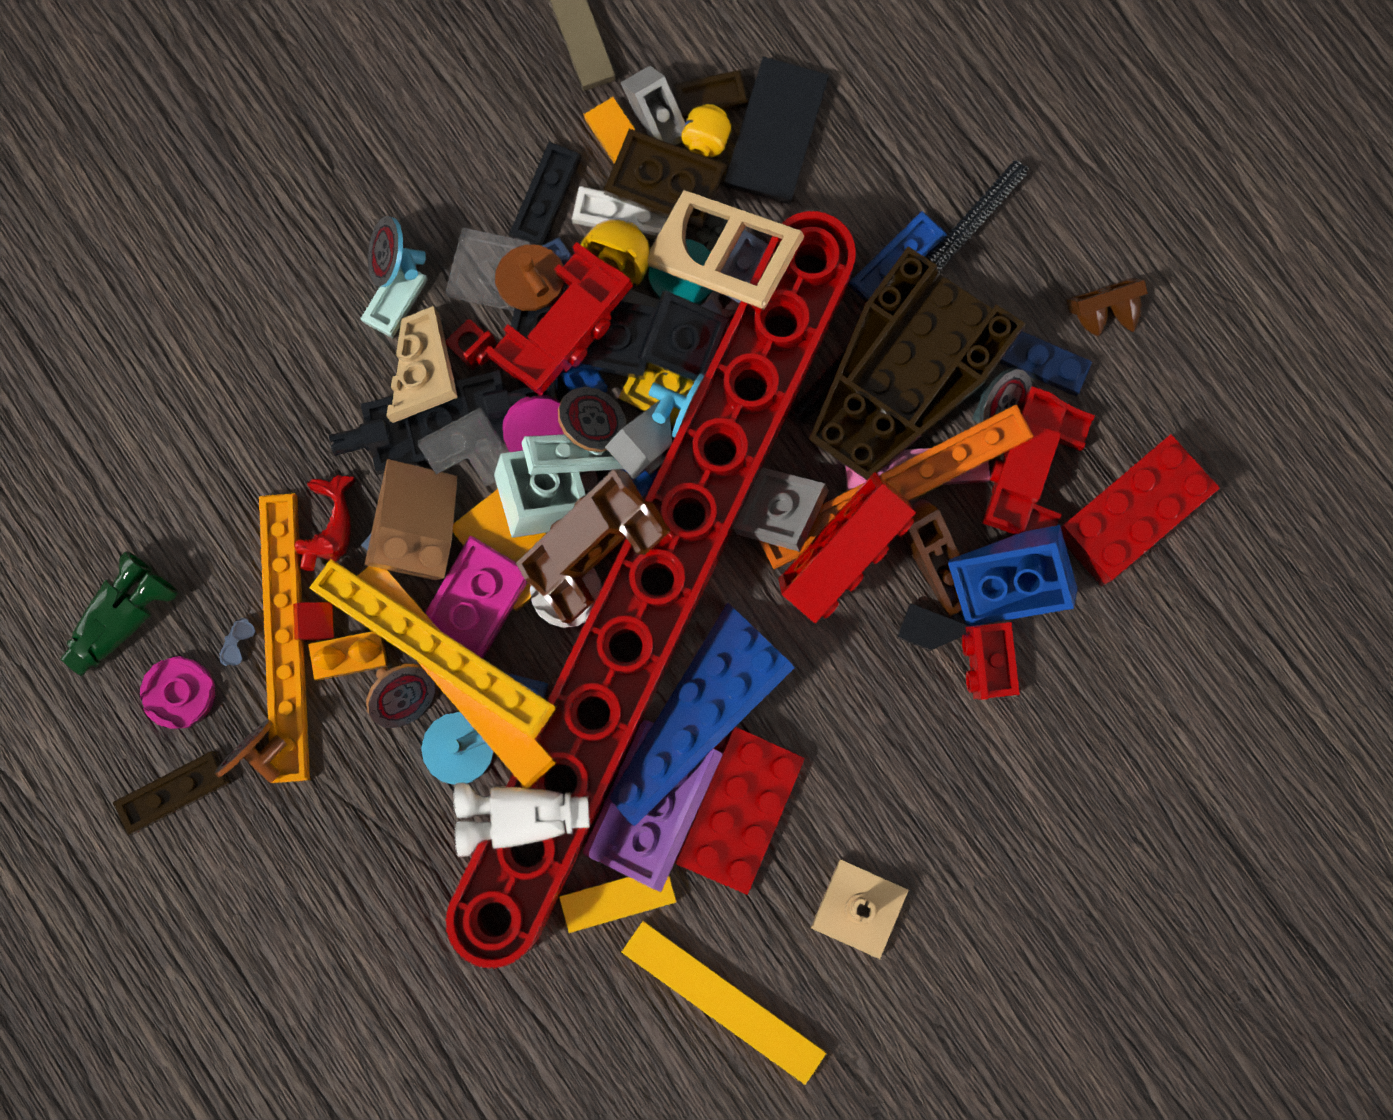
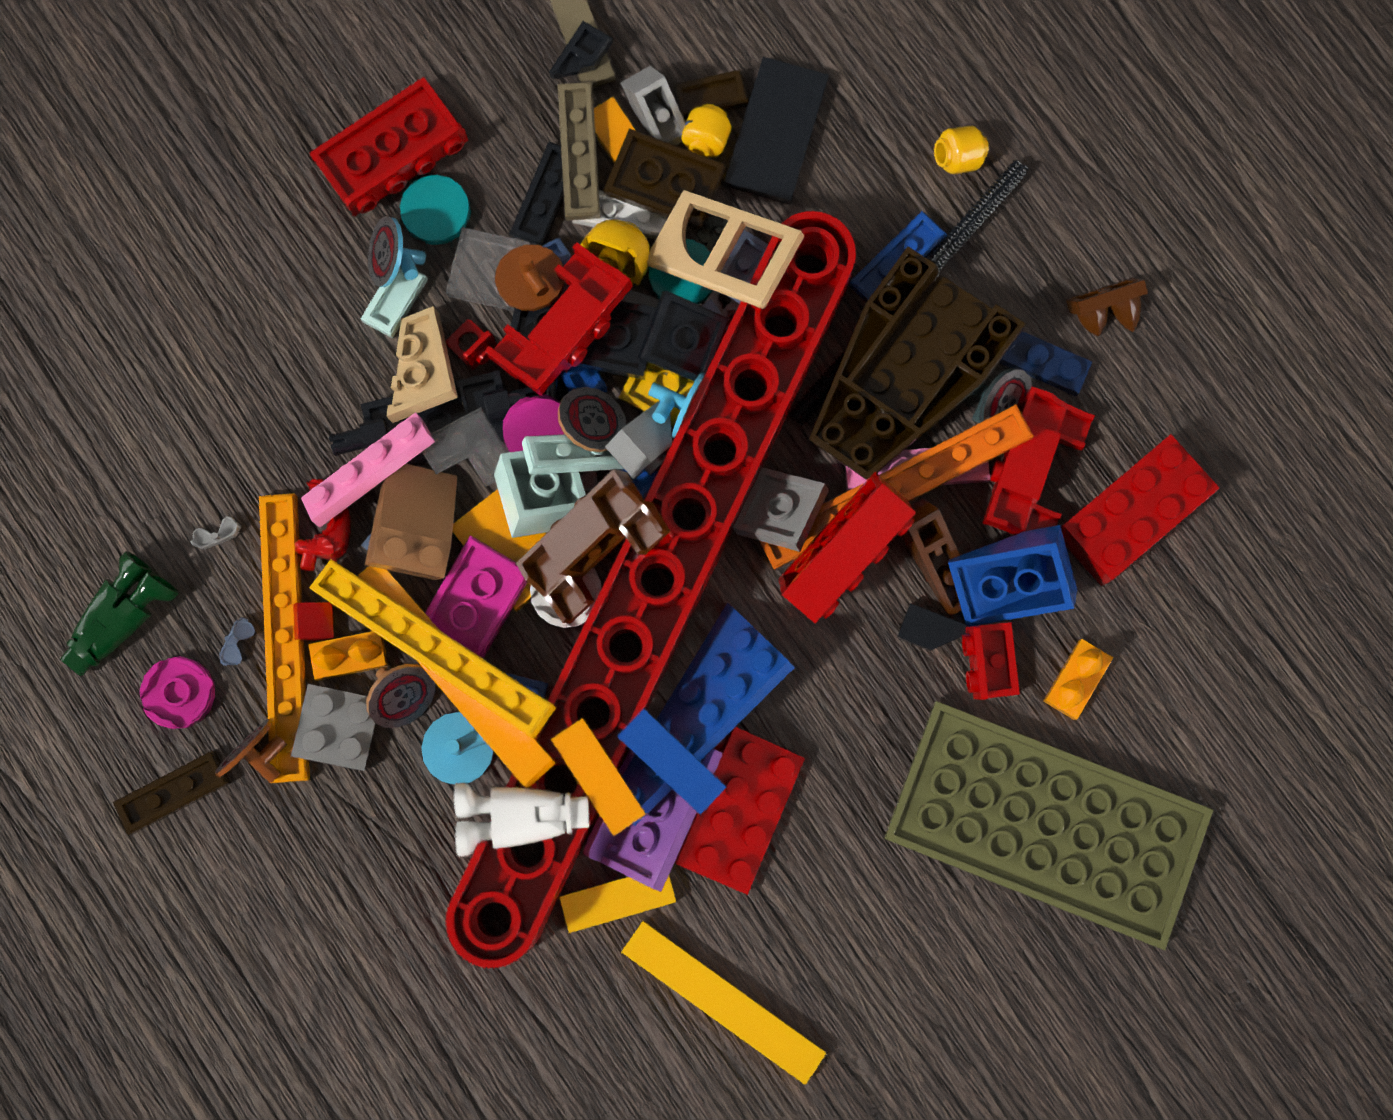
tan tile [811,859,909,959] -> none
none -> light grey piece [190,516,241,549]
none -> light grey plate [291,684,375,771]
none -> bright pink plate [301,412,435,528]
none -> red bracket [309,77,468,217]
none -> teal tile [400,175,471,245]
none -> black tile [549,21,613,80]
none -> light orange tile [551,718,646,836]
none -> dark tan tile [557,82,601,221]
none -> blue tile [617,708,726,815]
none -> olive plate [883,701,1213,950]
none -> yellow head [934,126,989,174]
none -> light orange tile [1043,639,1113,720]

